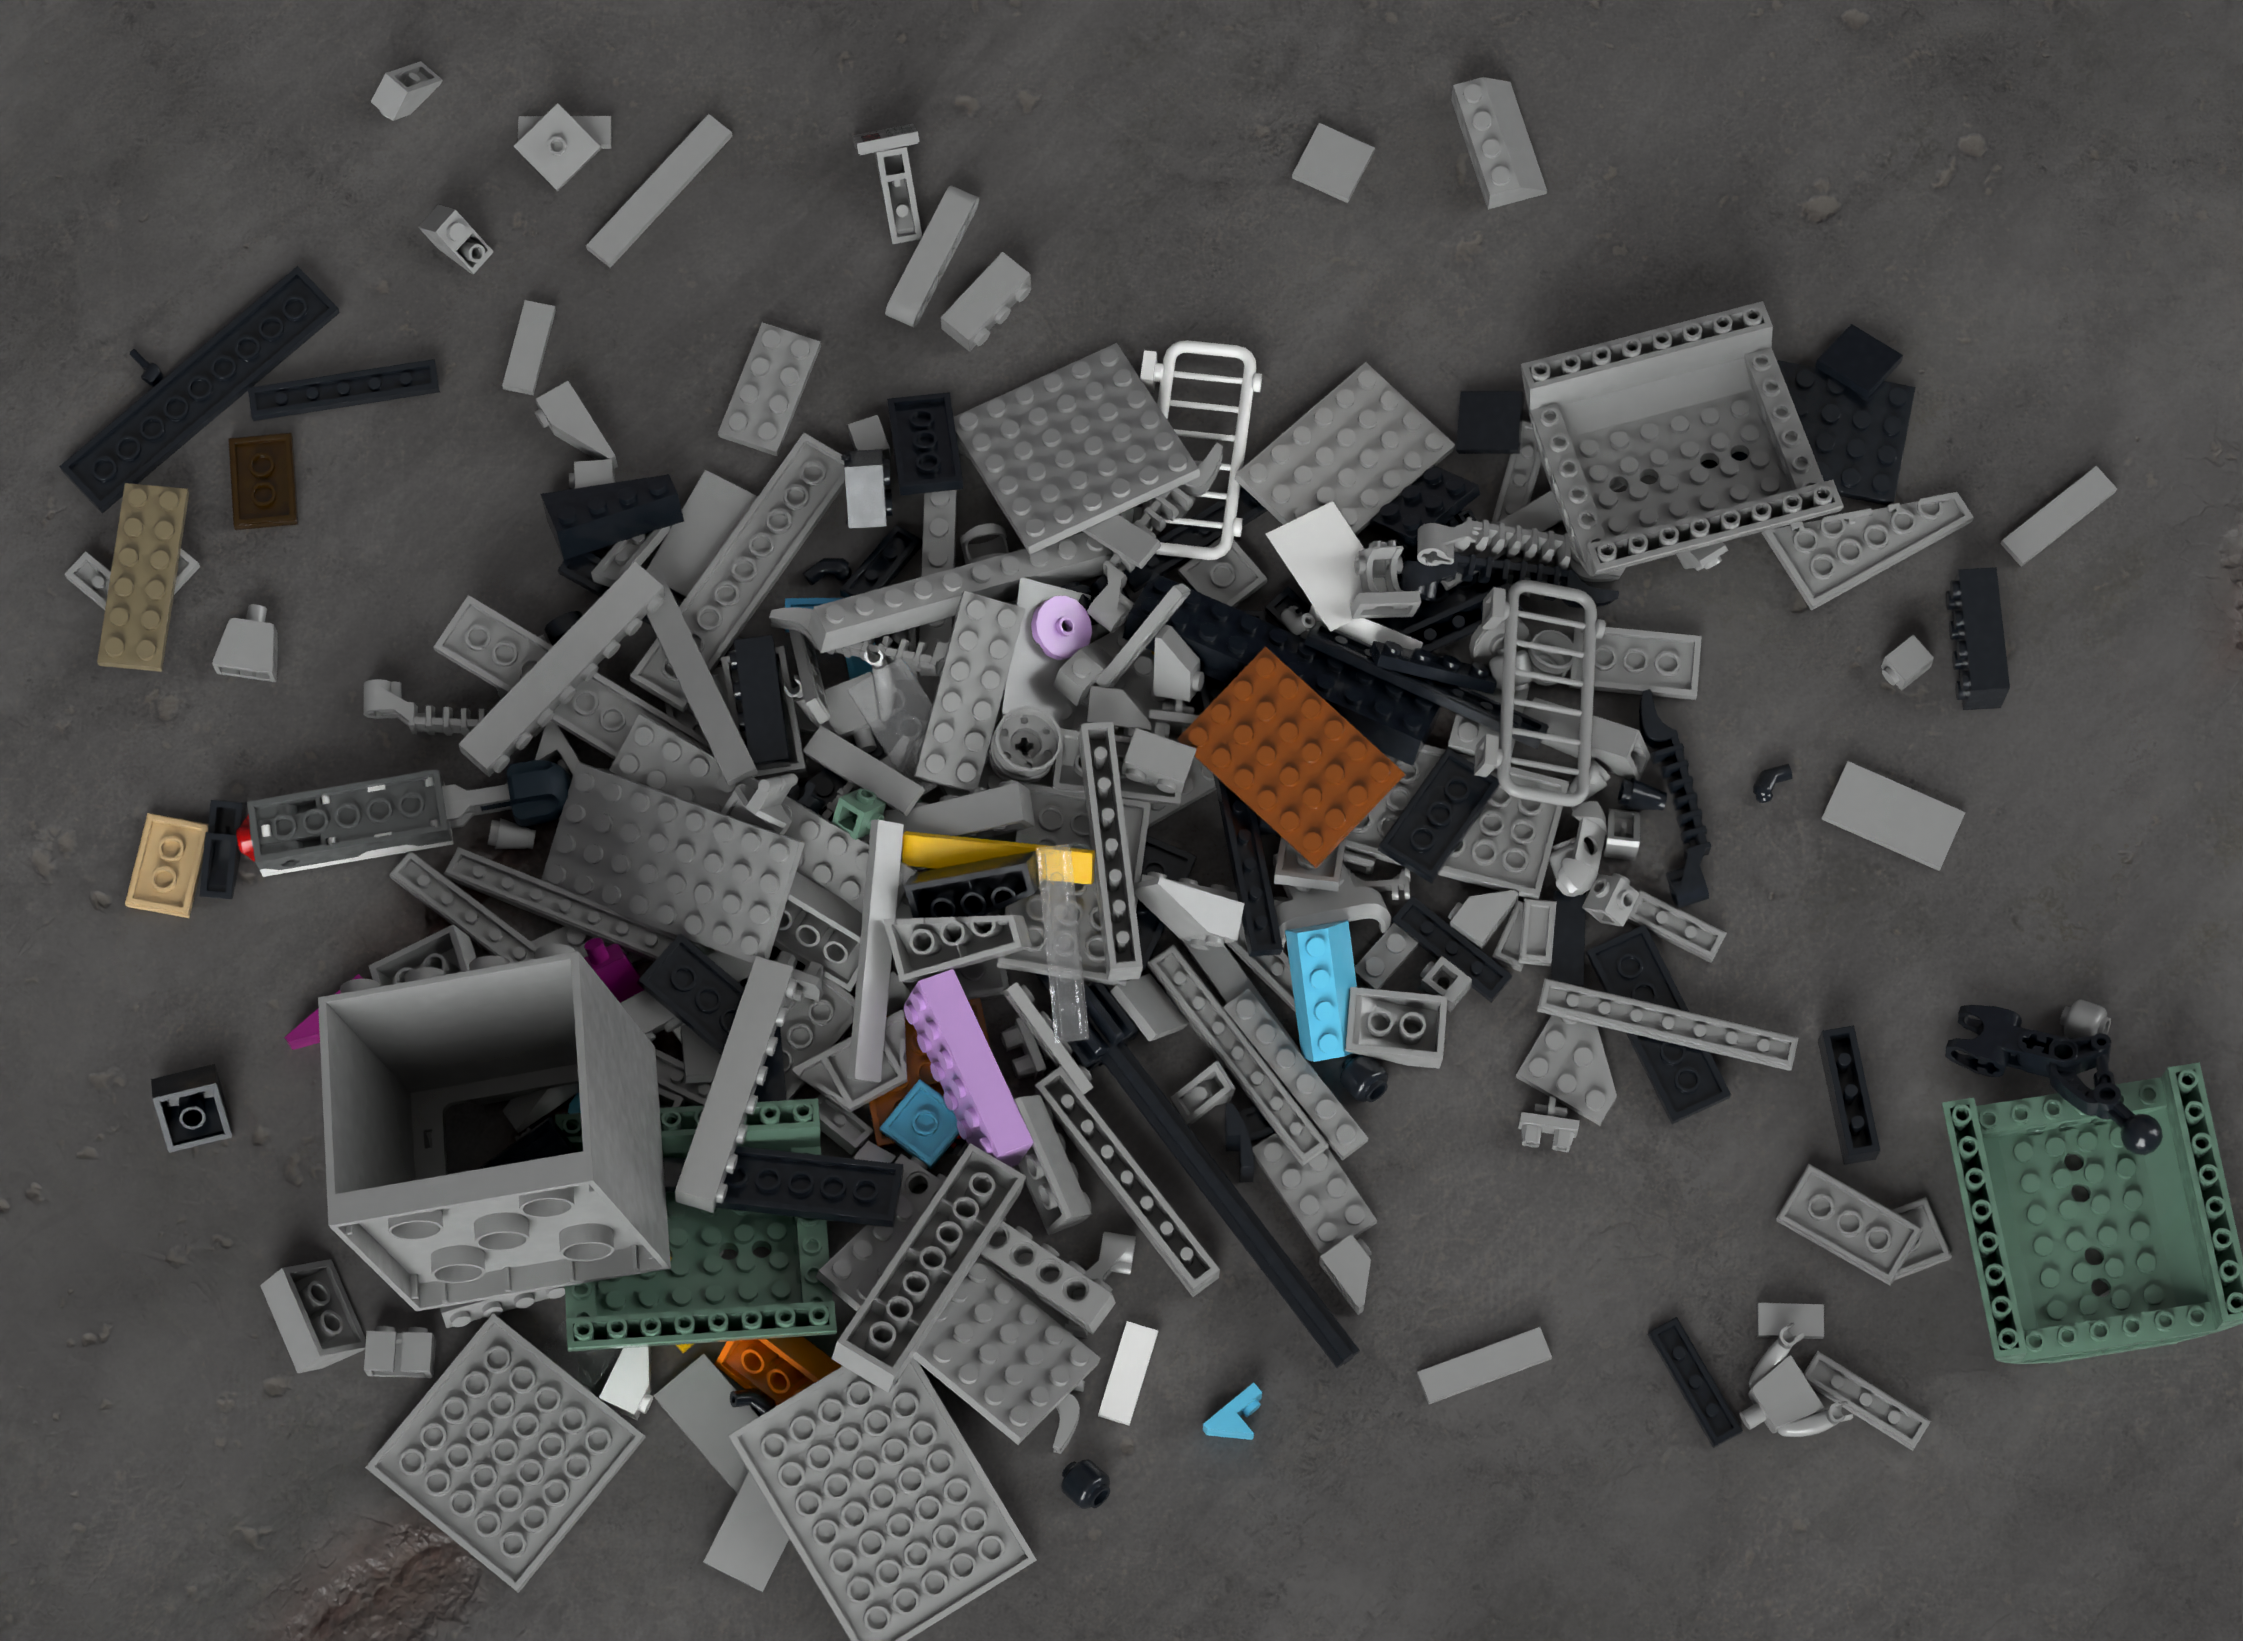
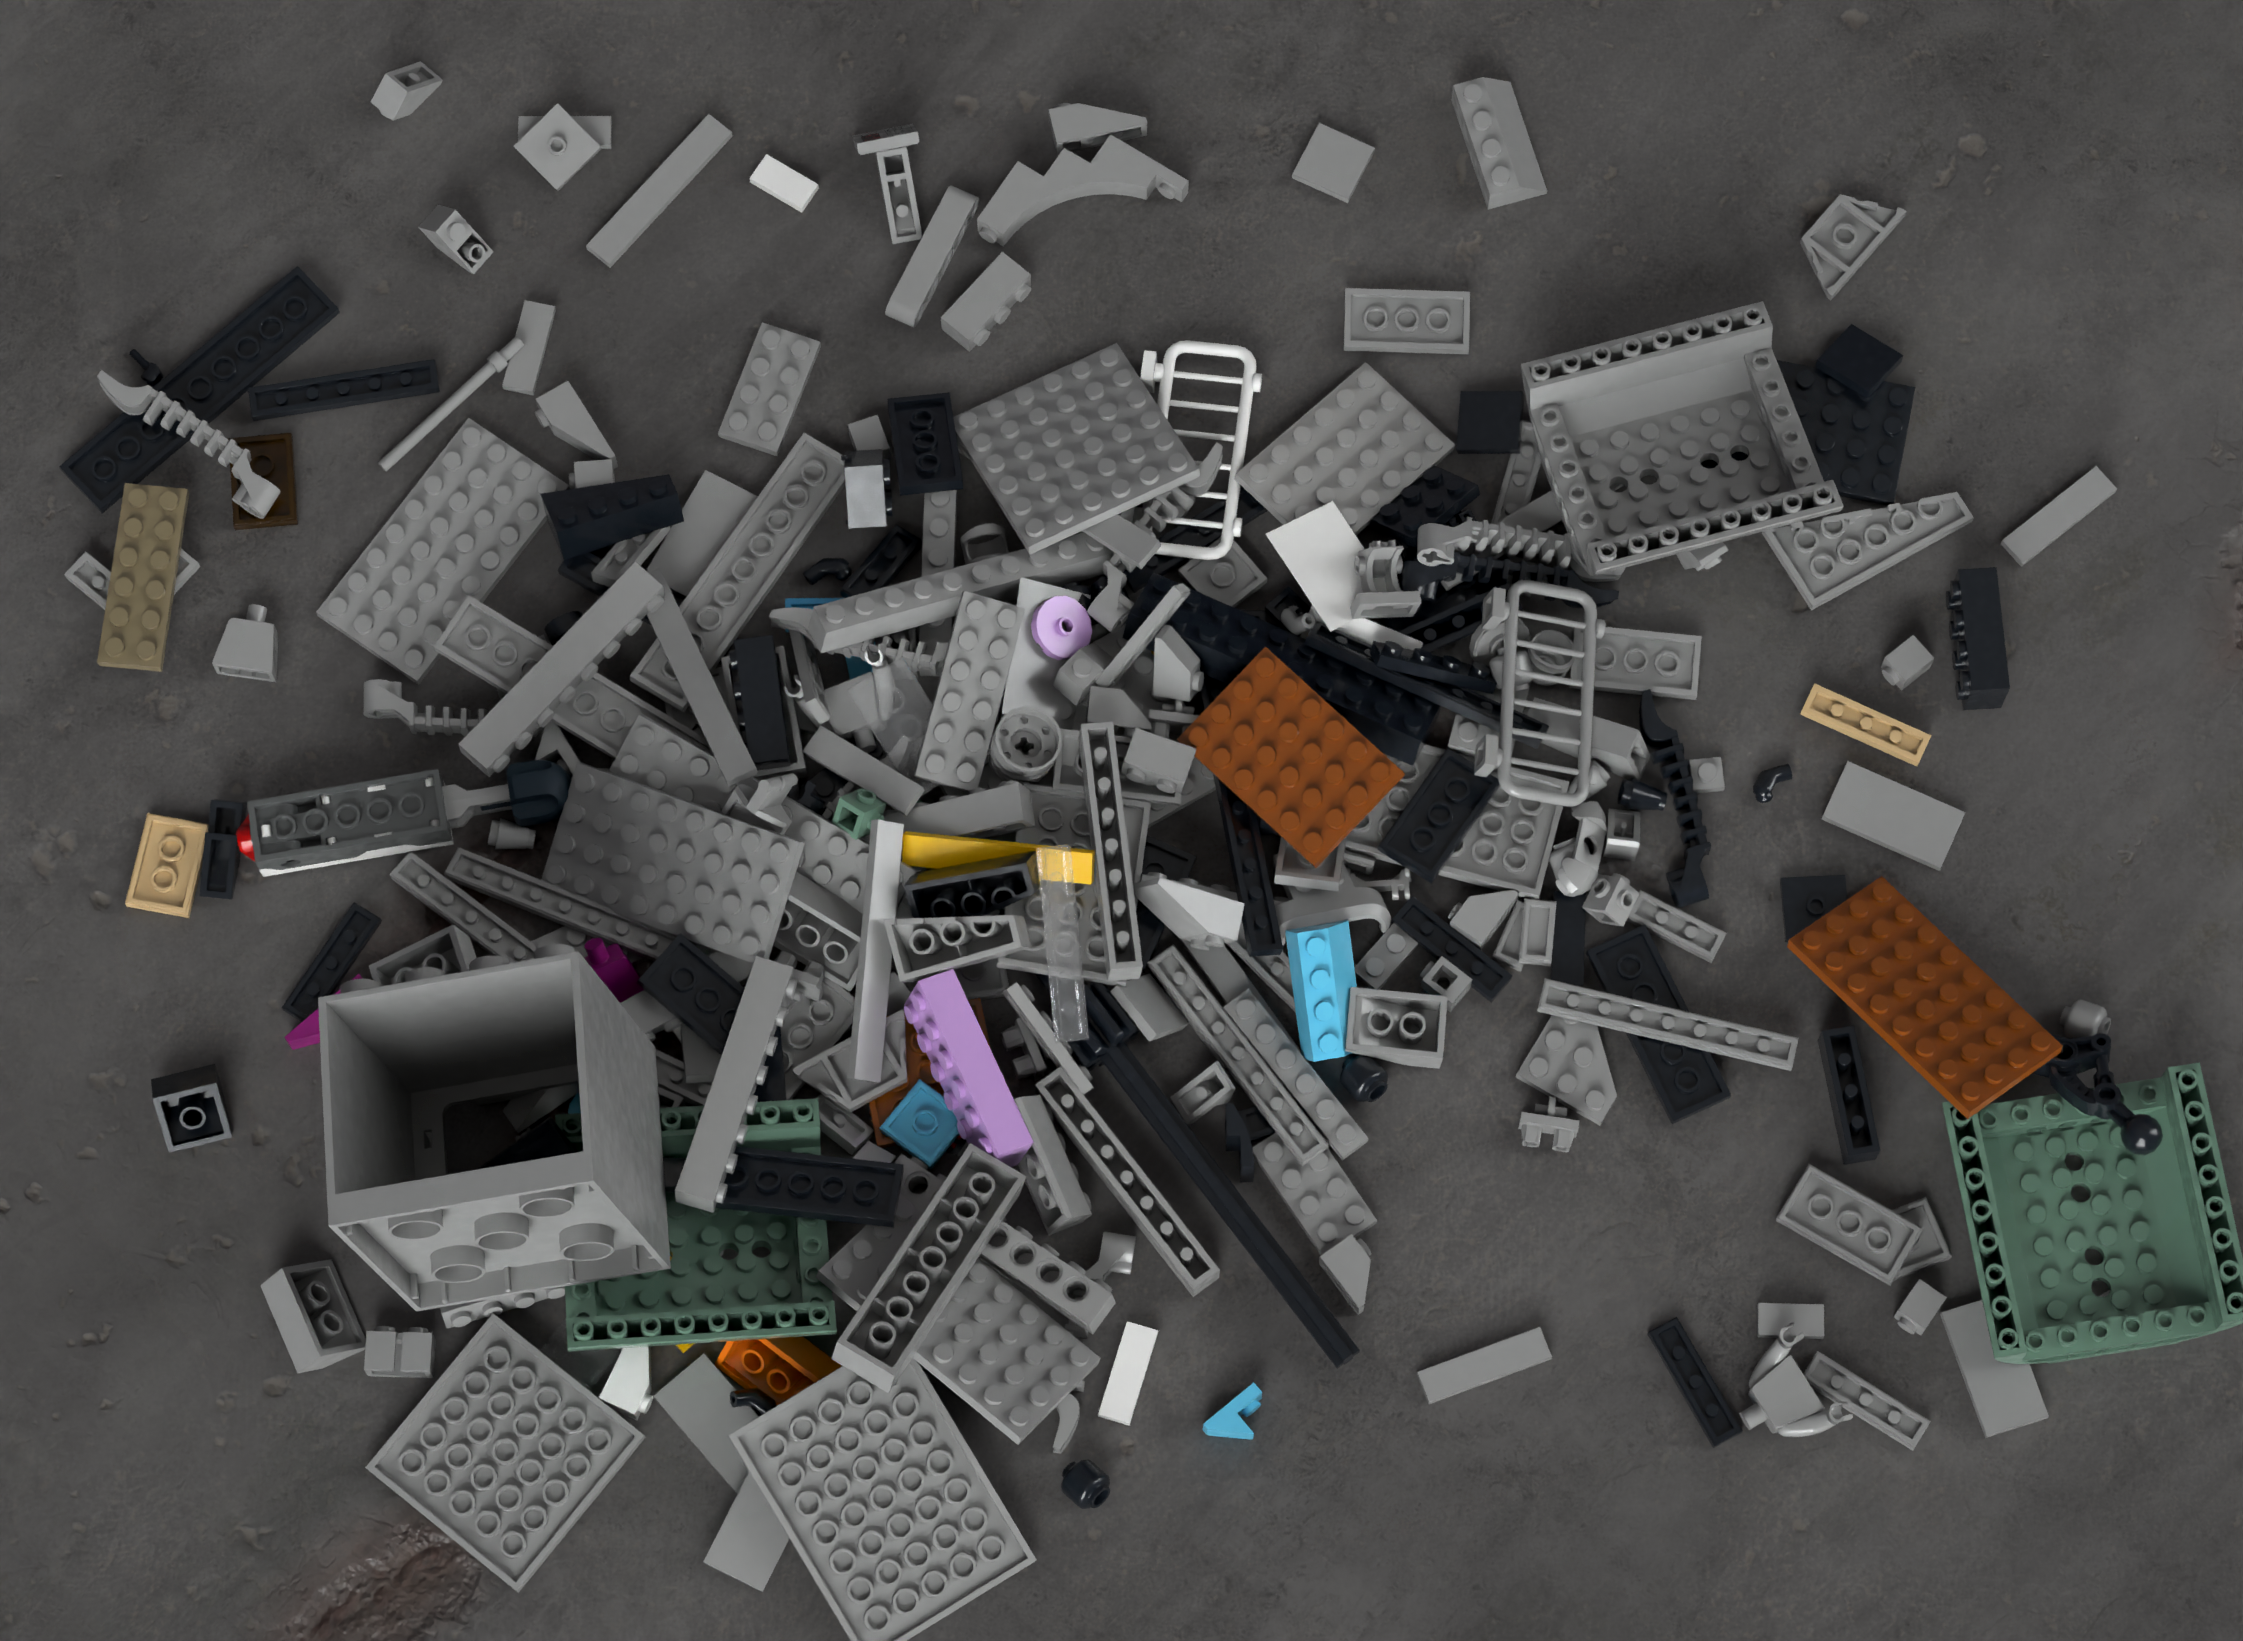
none -> light grey piece [97,370,281,519]
none -> black tile [282,902,382,1022]
none -> light grey plate [316,418,570,685]
none -> light grey bar [378,336,524,472]
none -> white tile [750,154,819,213]
none -> light grey arch [977,134,1189,247]
none -> light grey slope [1048,103,1147,155]
none -> light grey plate [1344,288,1470,354]
none -> light grey plate [1688,757,1725,793]
none -> black plate [1780,875,1847,942]
none -> dark orange plate [1787,876,2063,1119]
none -> light grey wing [1800,194,1907,301]
none -> tan plate [1800,683,1932,766]
none -> light grey brick [1894,1279,1947,1336]
none -> light grey tile [1940,1300,2049,1438]

